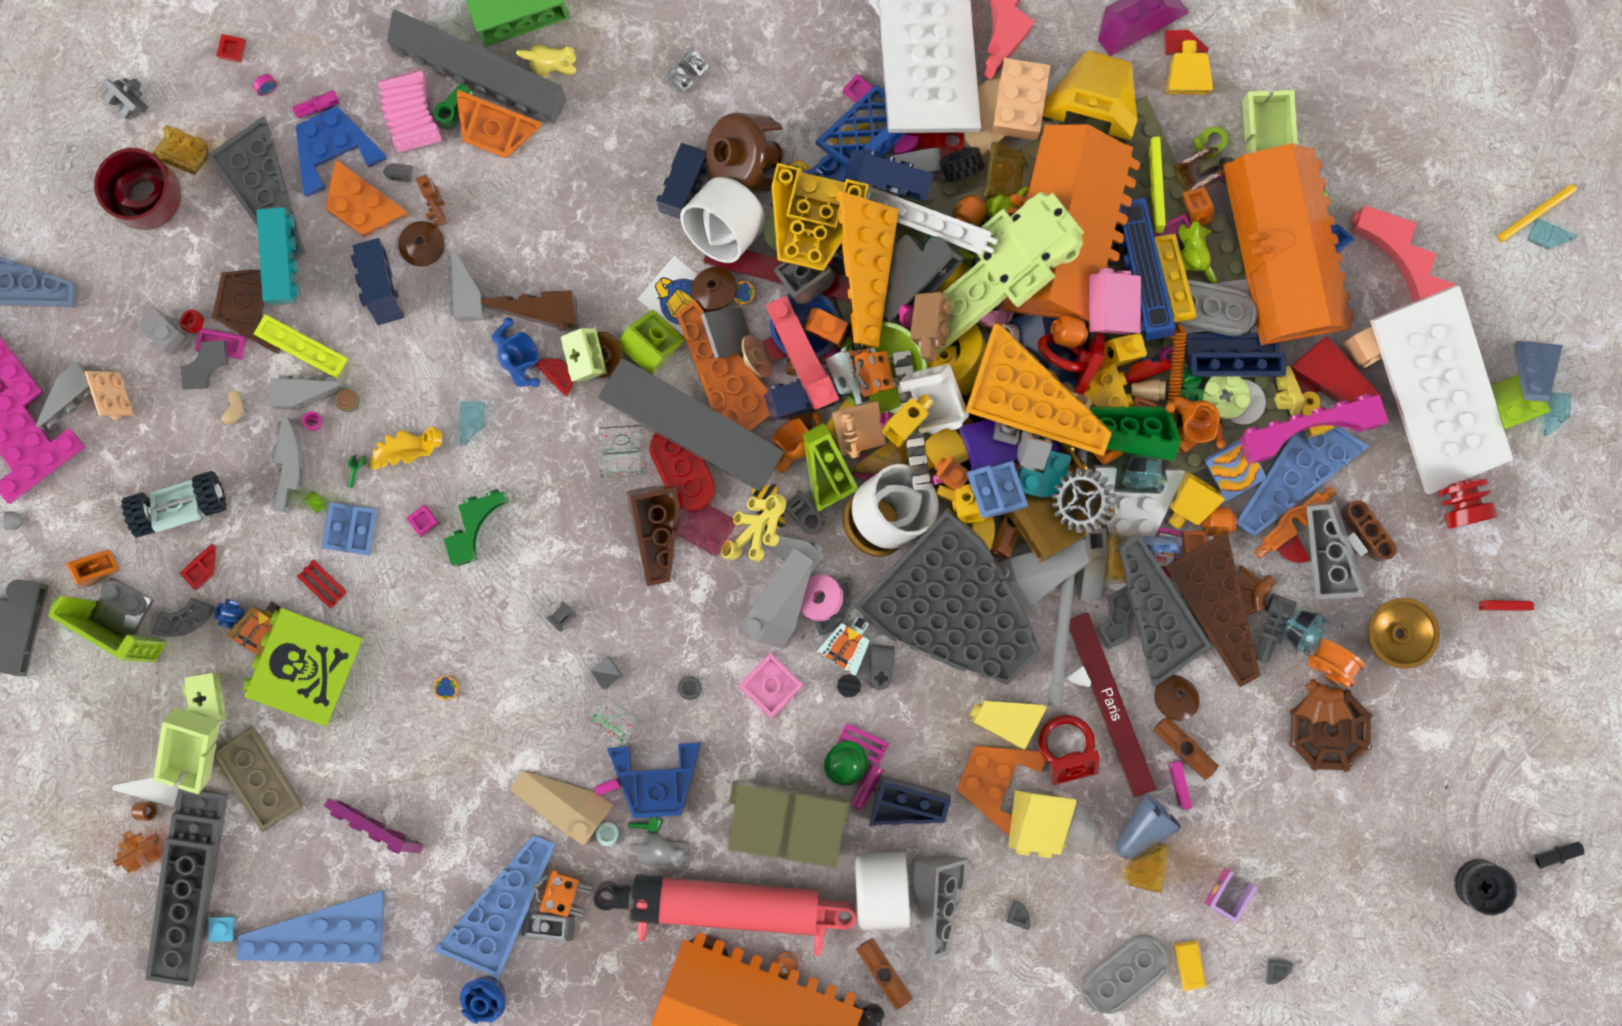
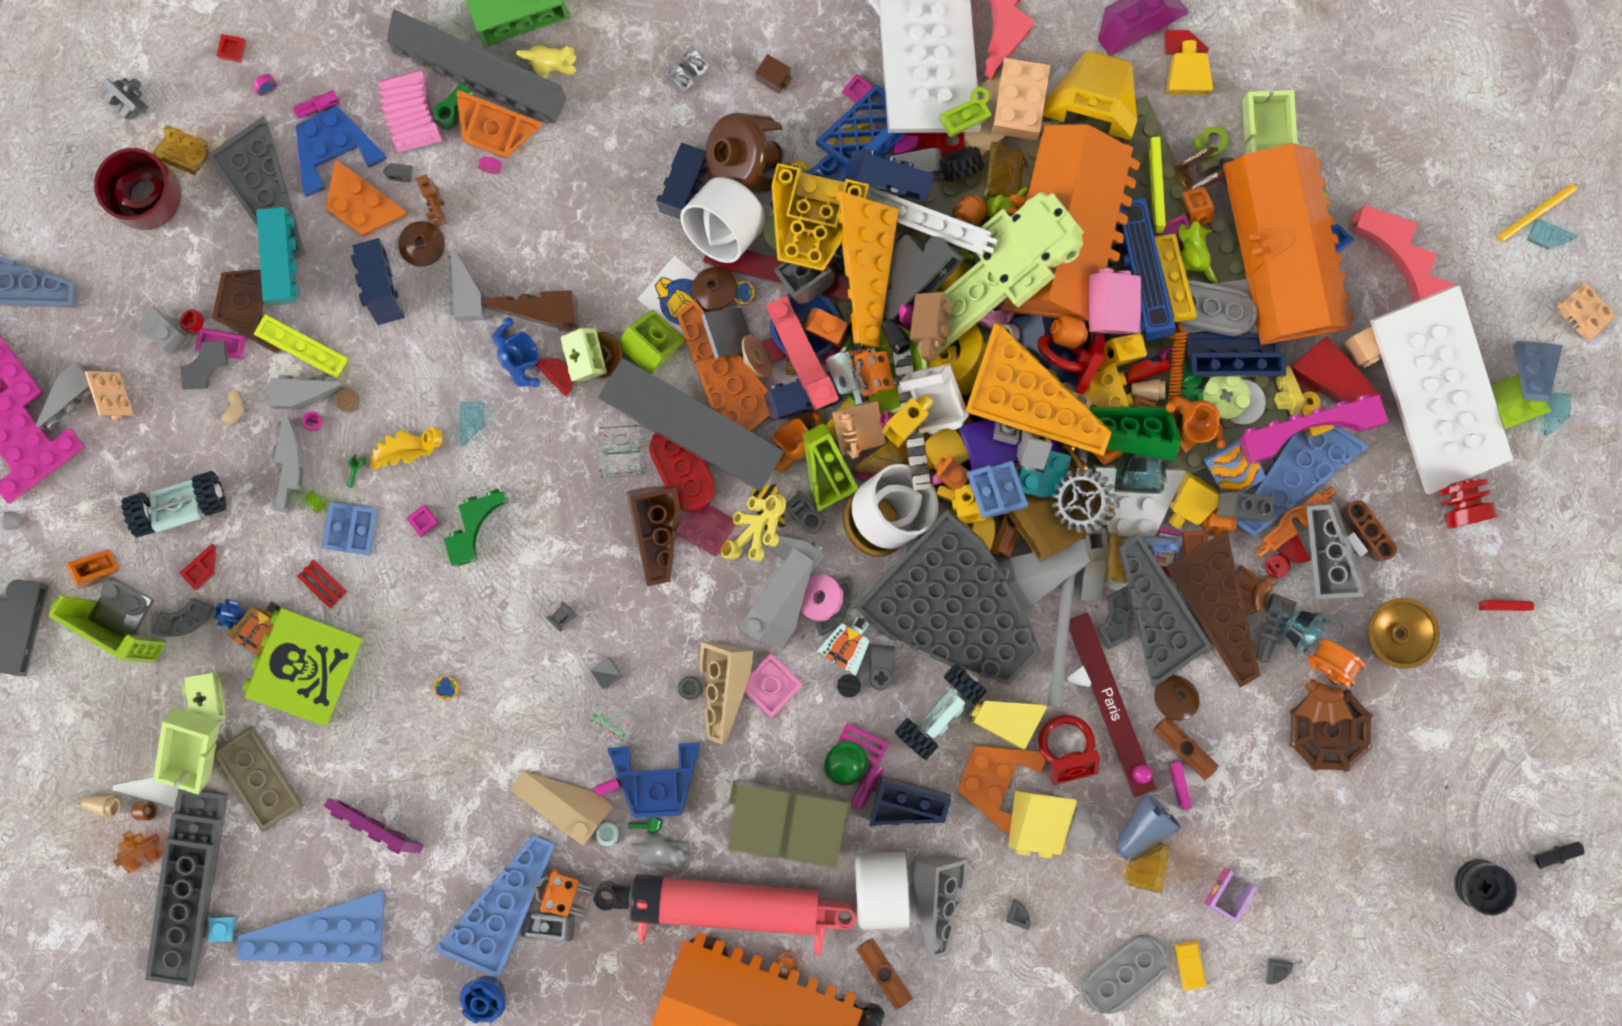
none -> tan cone [81,795,120,819]
none -> dark pink tile [478,157,502,174]
none -> tan wedge [699,642,753,745]
none -> reddish brown brick [755,54,792,94]
none -> black cone [881,319,912,355]
none -> plate [895,663,988,760]
none -> lime hinge [939,87,992,138]
none -> dark pink piece [1132,764,1153,784]
none -> dark grey brick [1217,492,1274,522]
none -> red tile [1265,554,1291,578]
none -> light nougat hinge [1557,281,1616,341]

